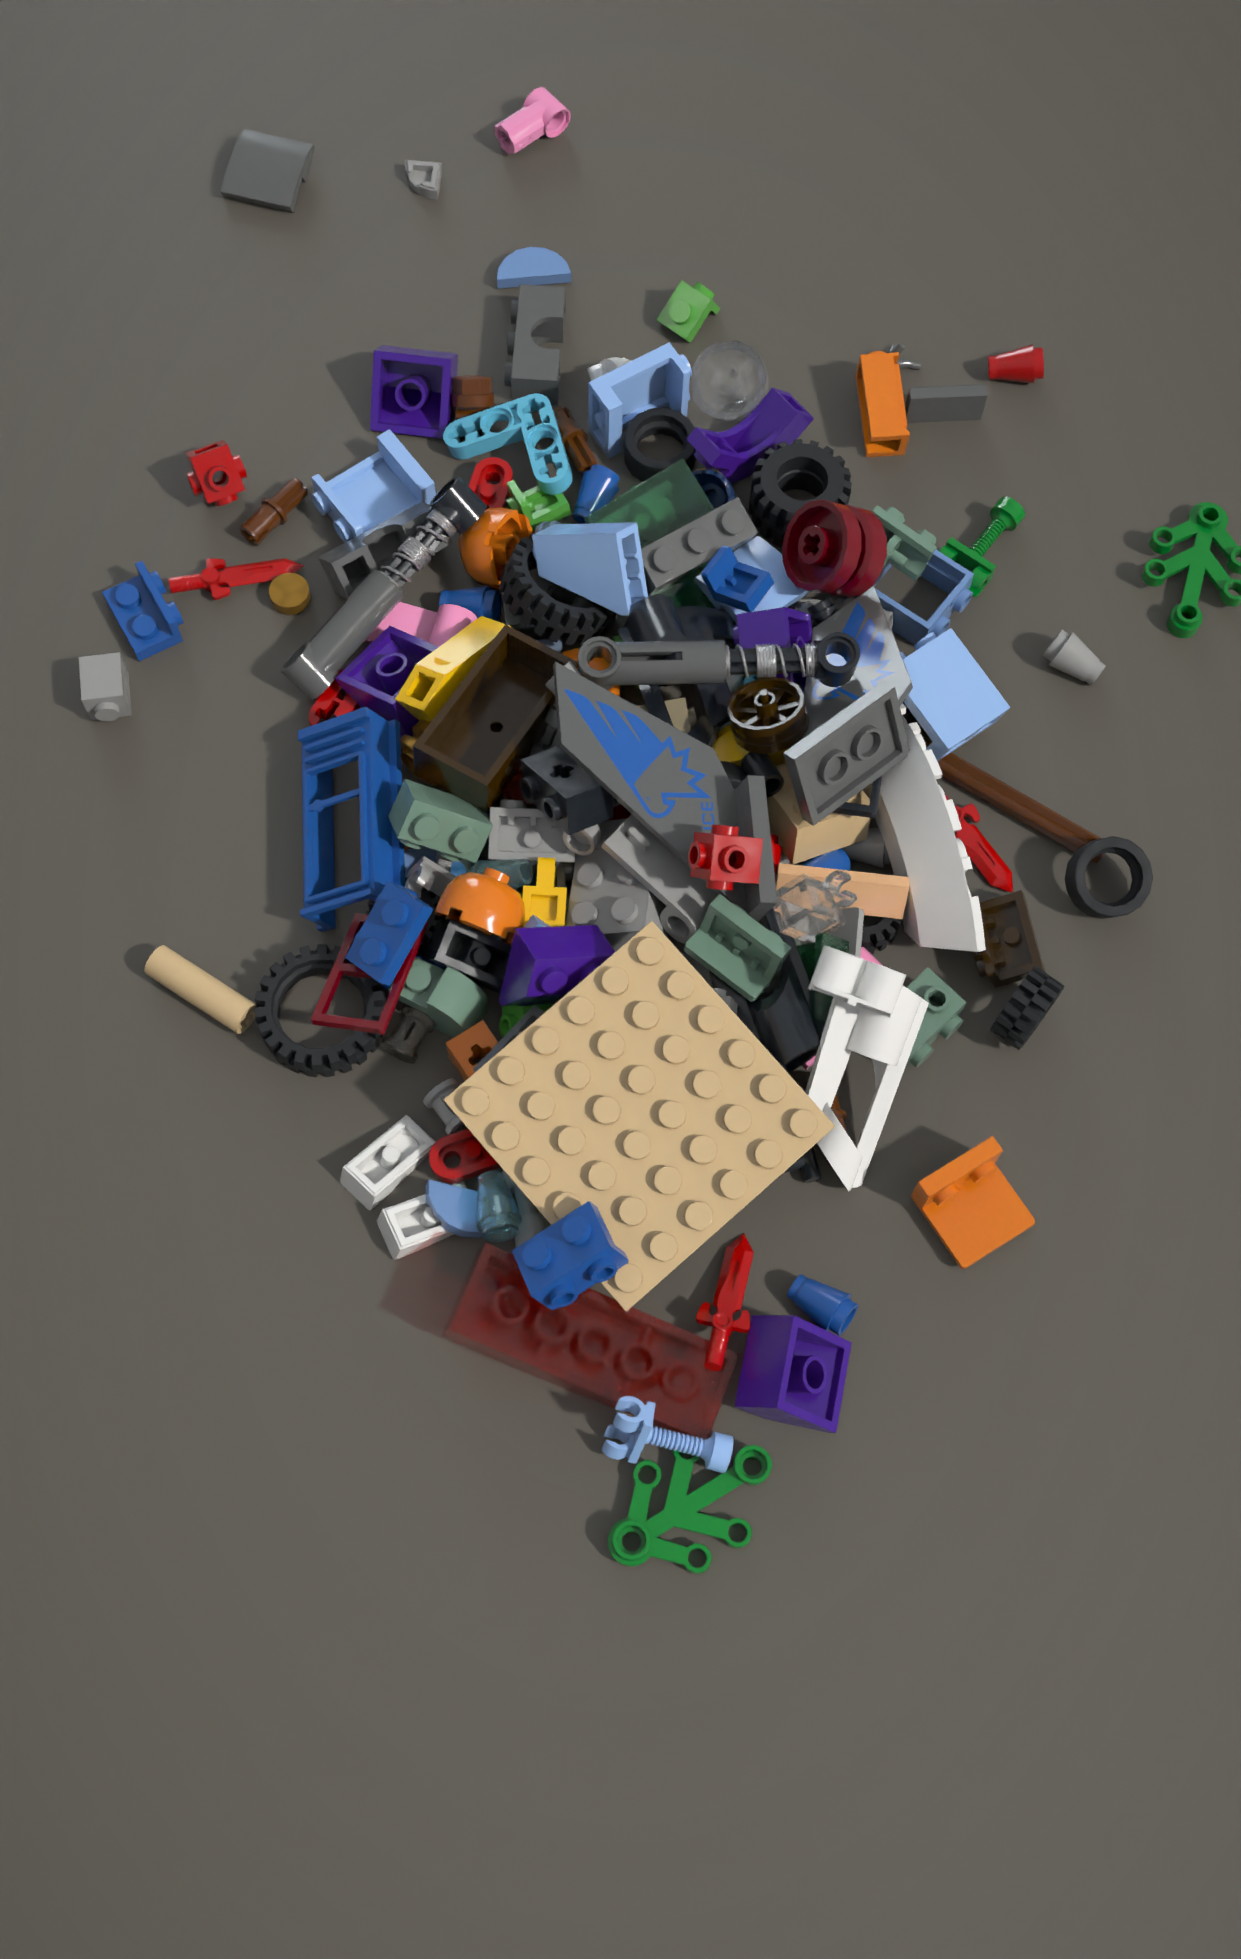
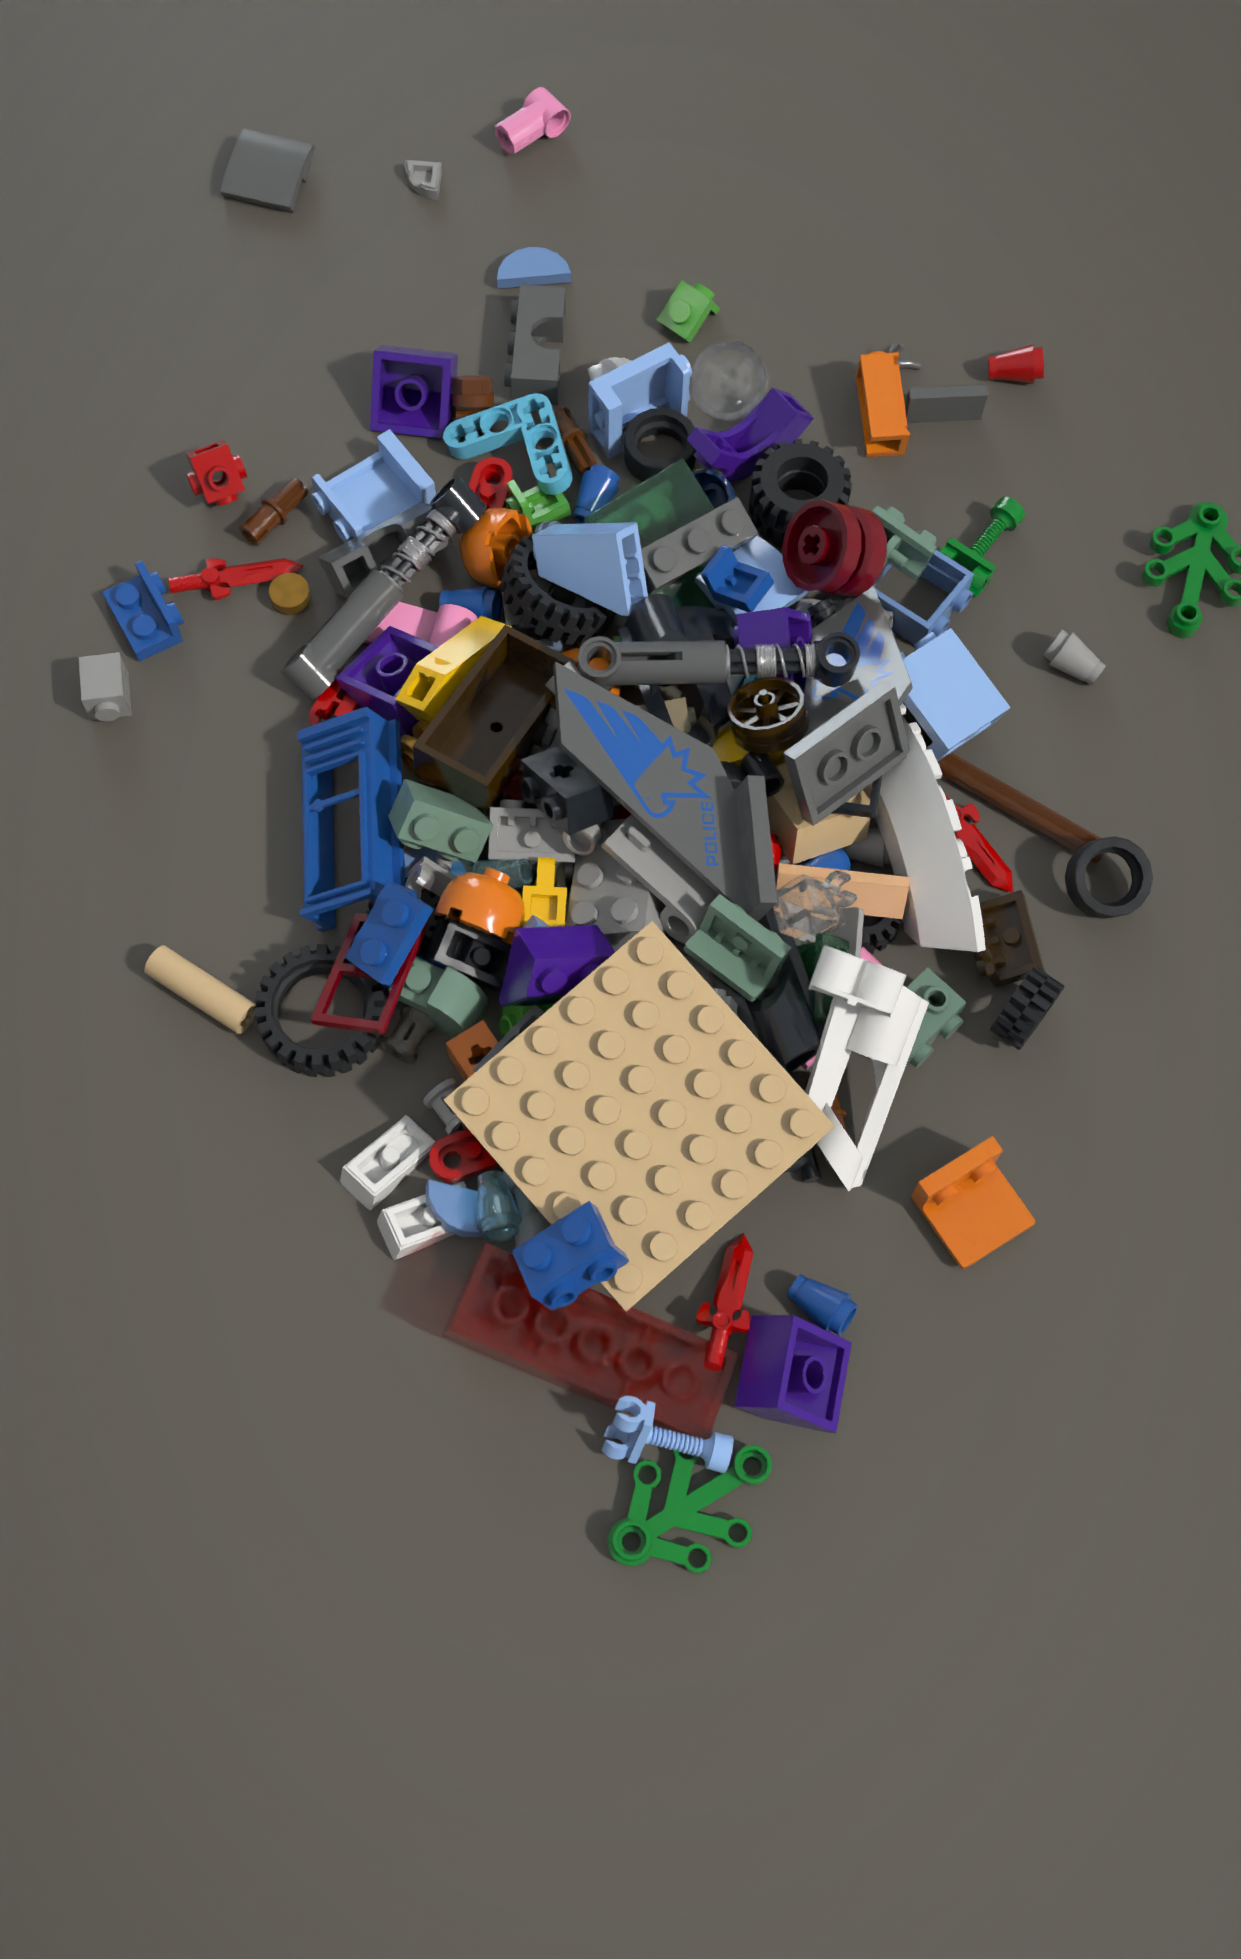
red brick [688,824,763,890] -> none

